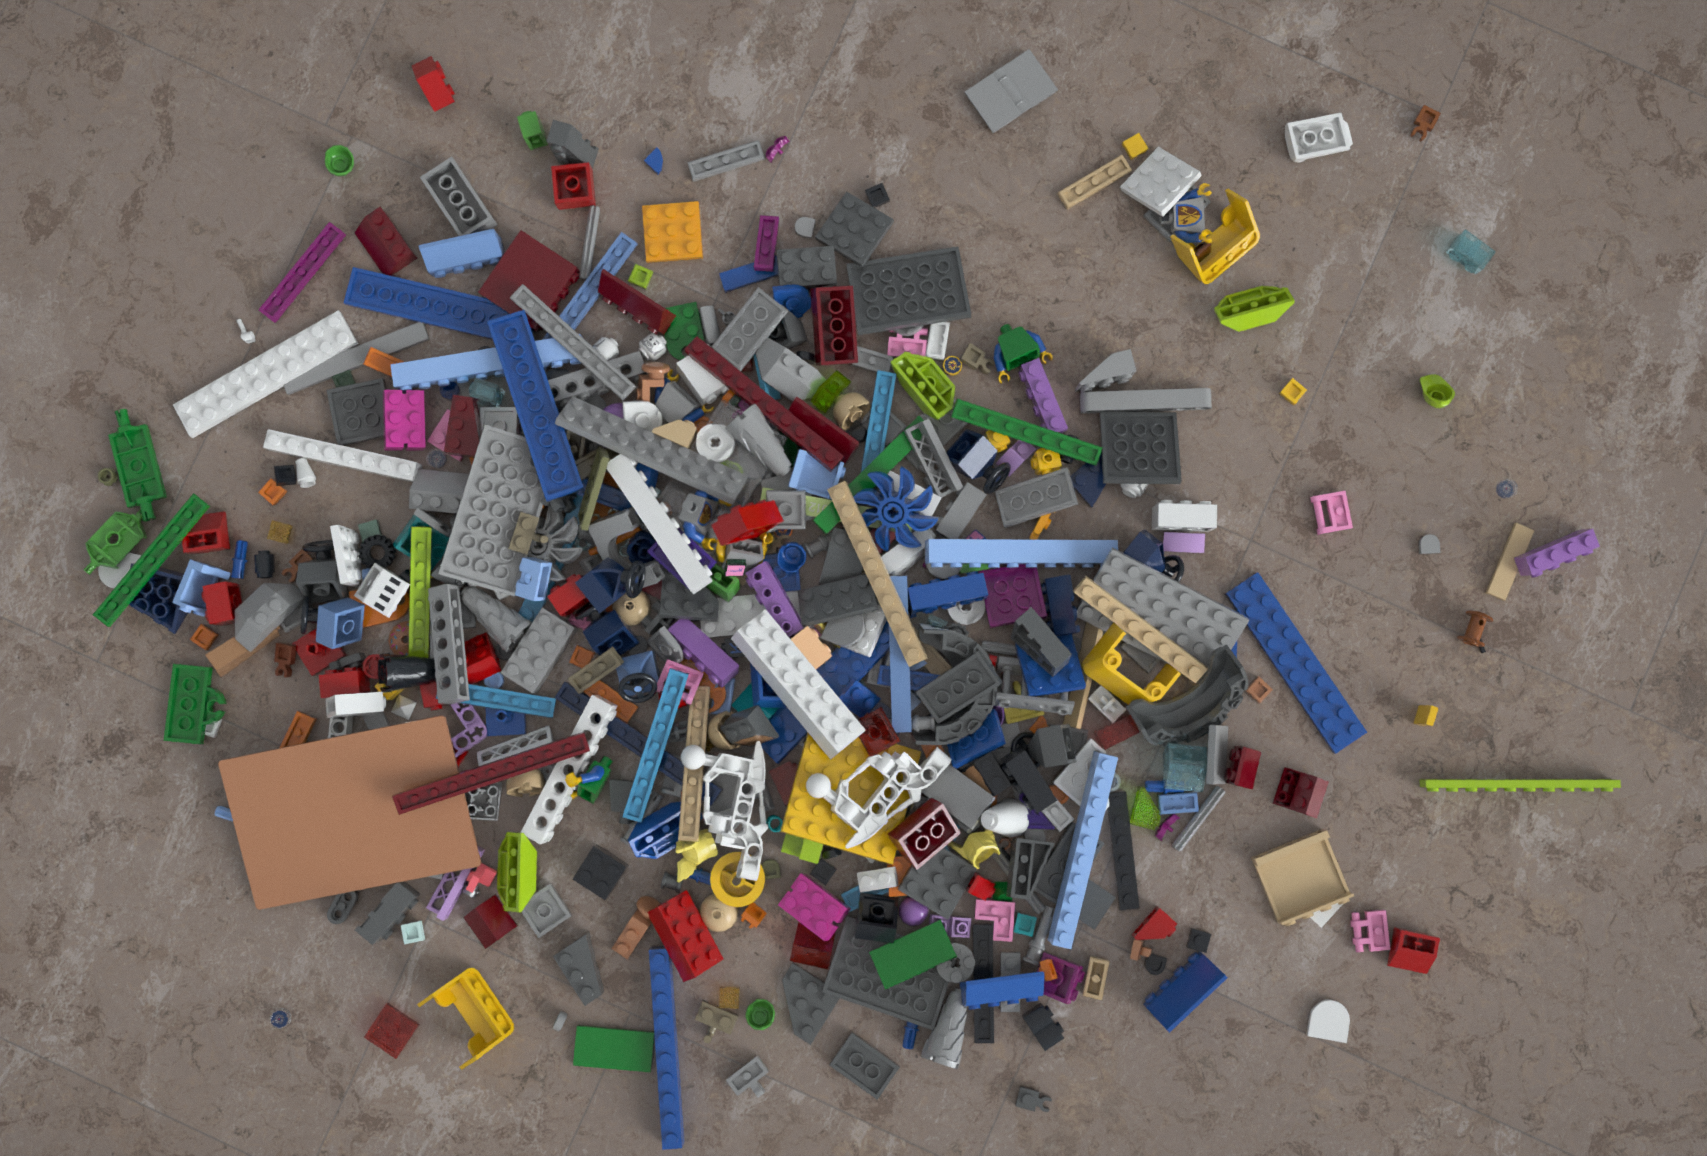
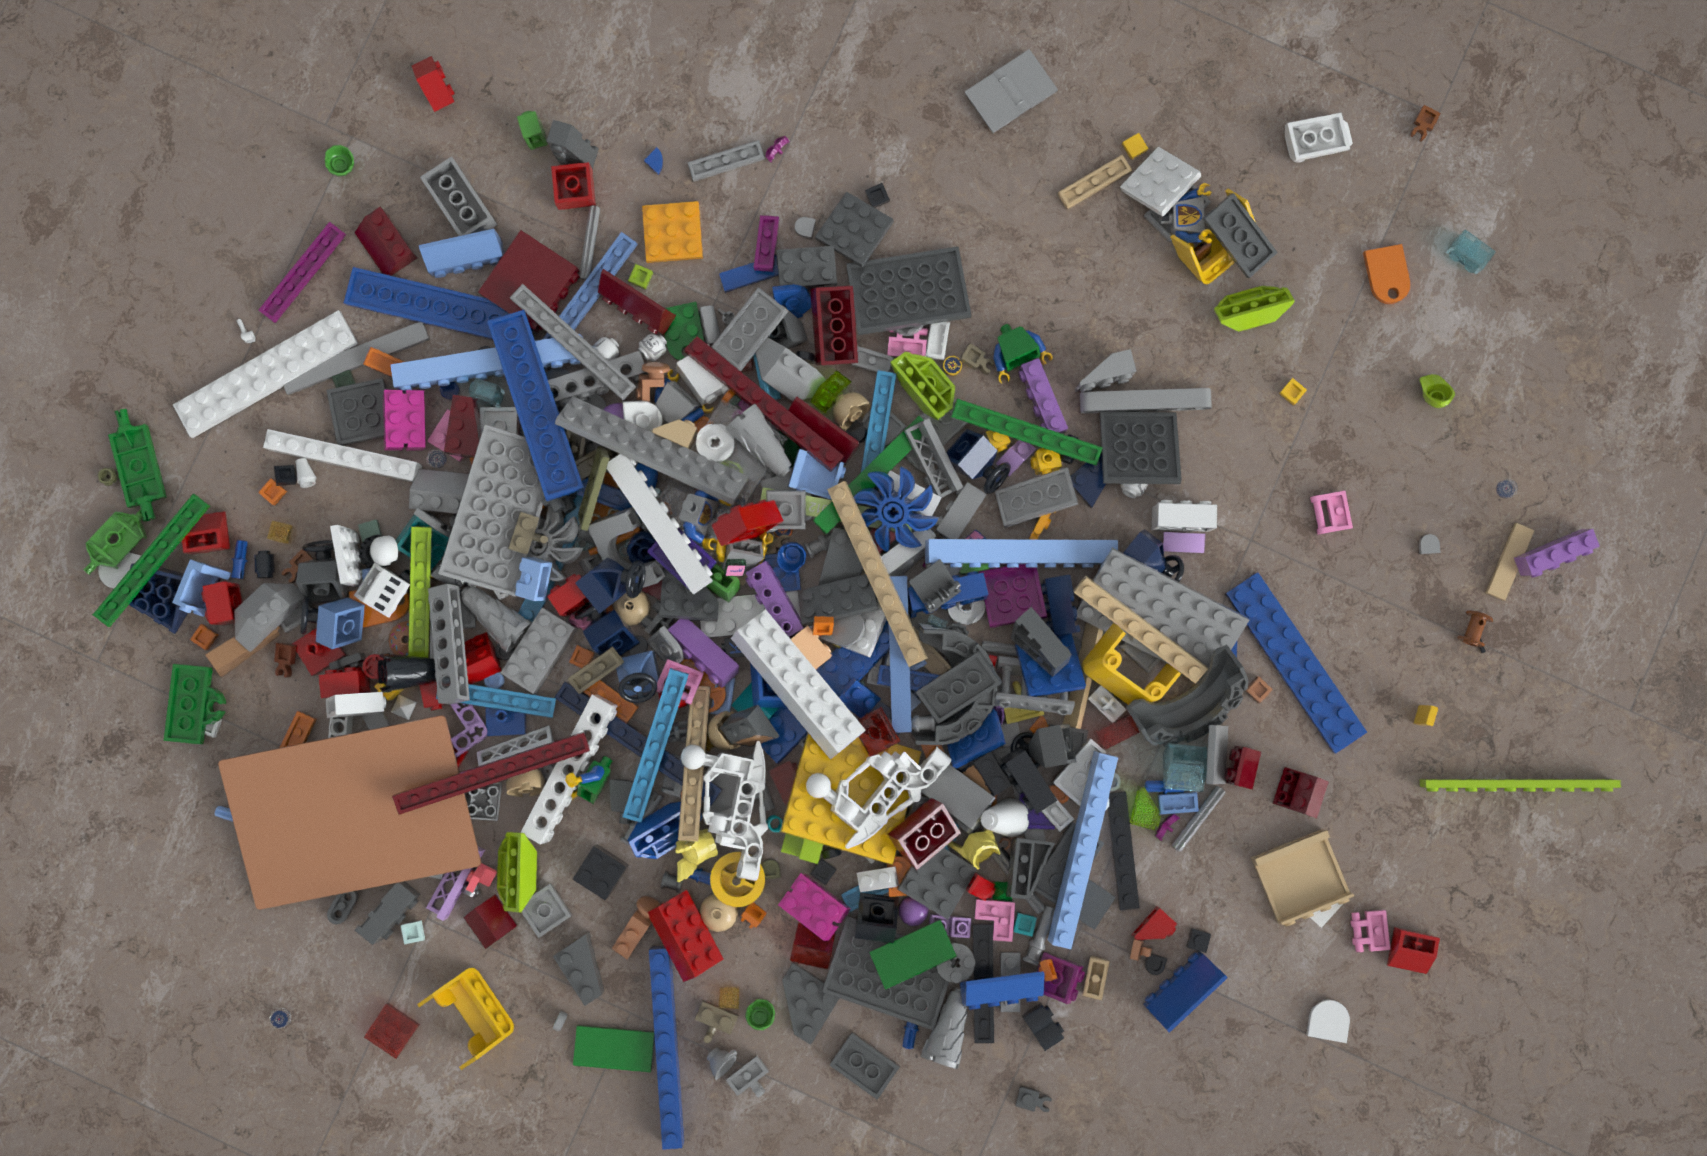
none -> white hair [370,536,398,566]
none -> light grey piece [707,1047,737,1080]
none -> orange plate [812,616,834,635]
none -> dark grey hinge [909,559,961,614]
none -> dark grey plate [1203,193,1278,278]
none -> orange tile [1363,244,1410,304]

